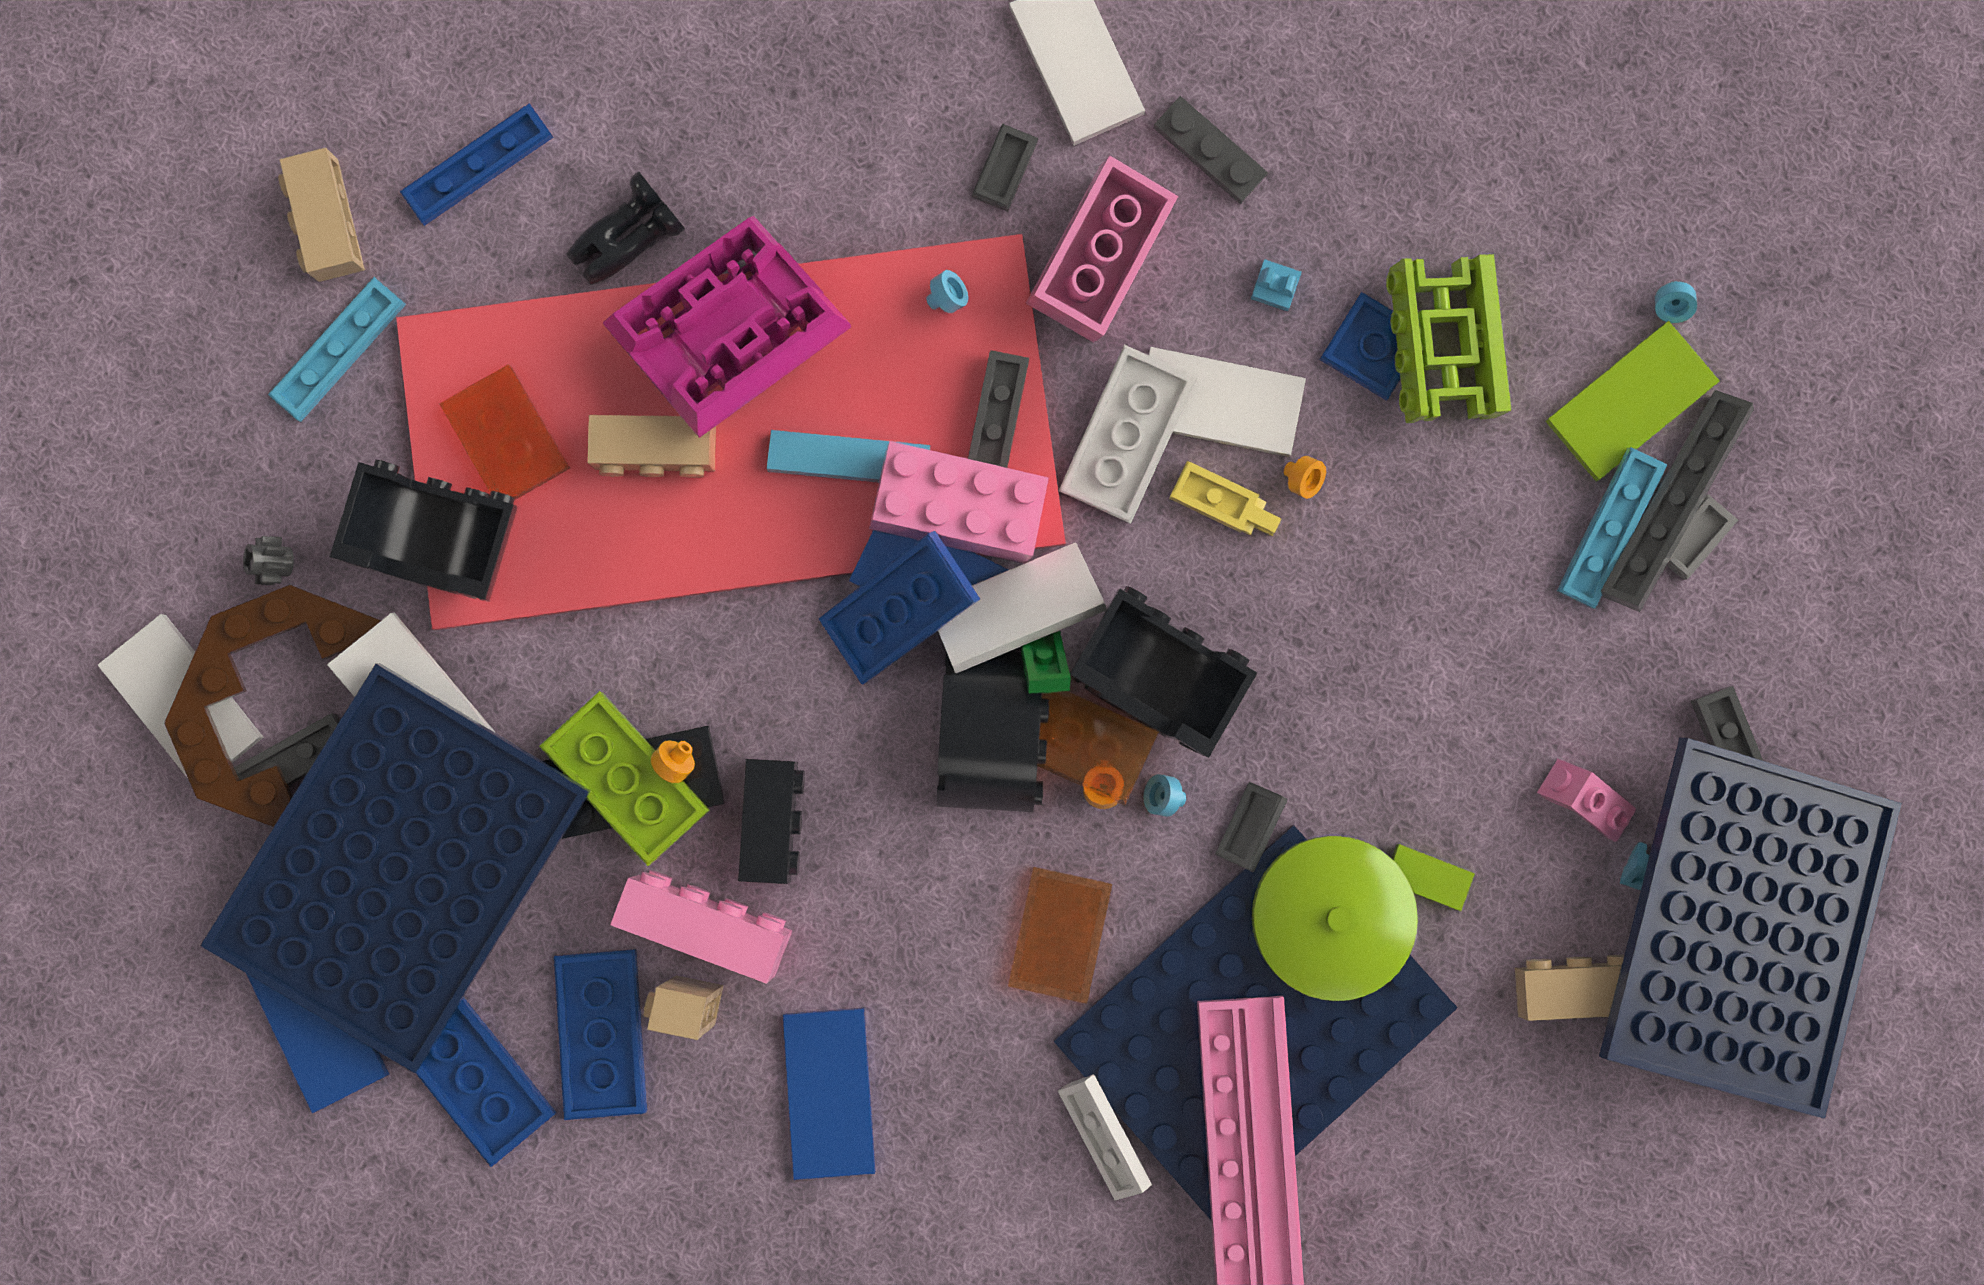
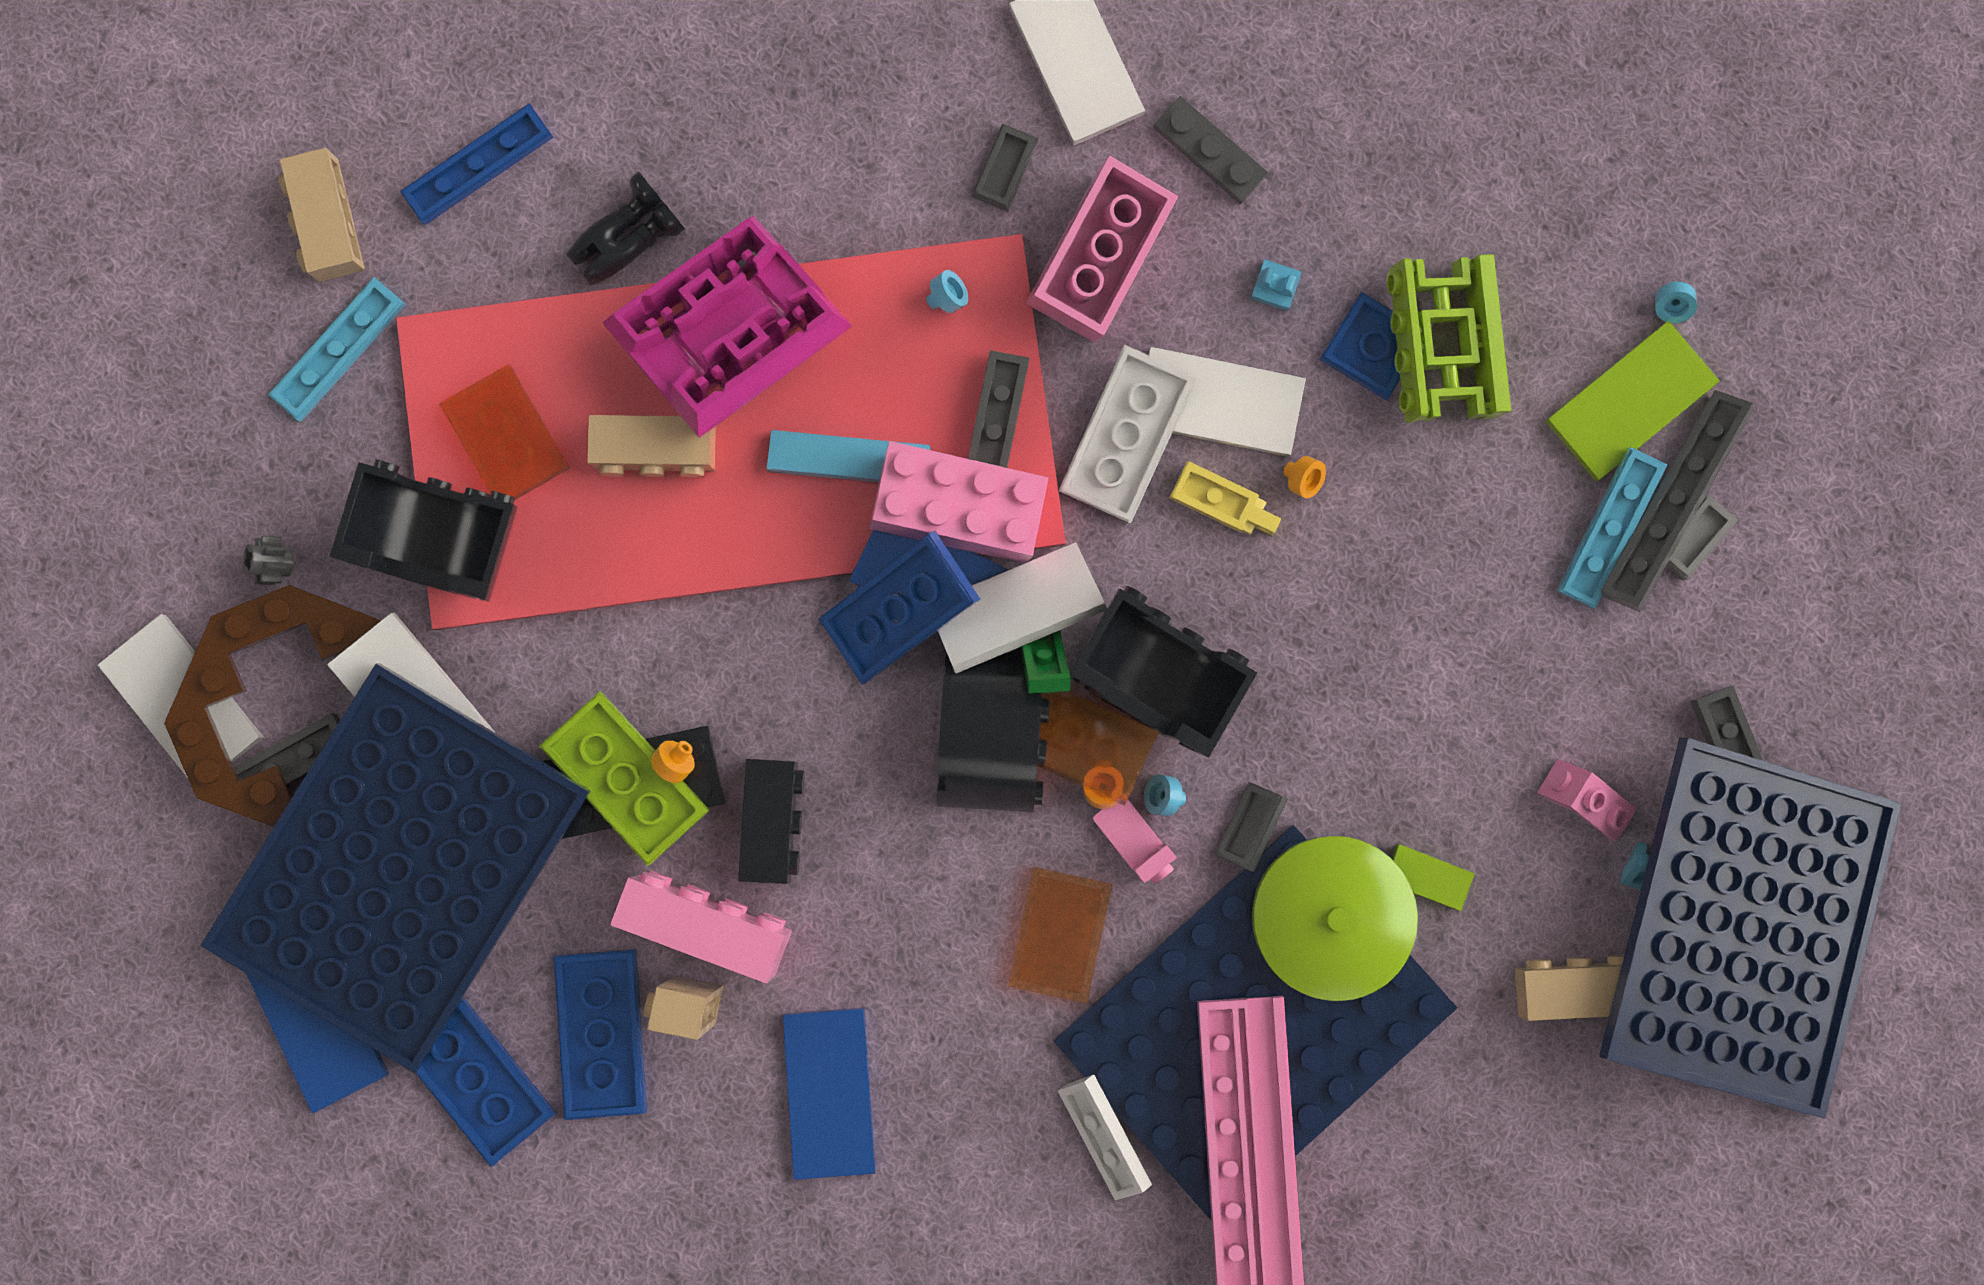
none -> bright pink bracket [1093,795,1177,884]

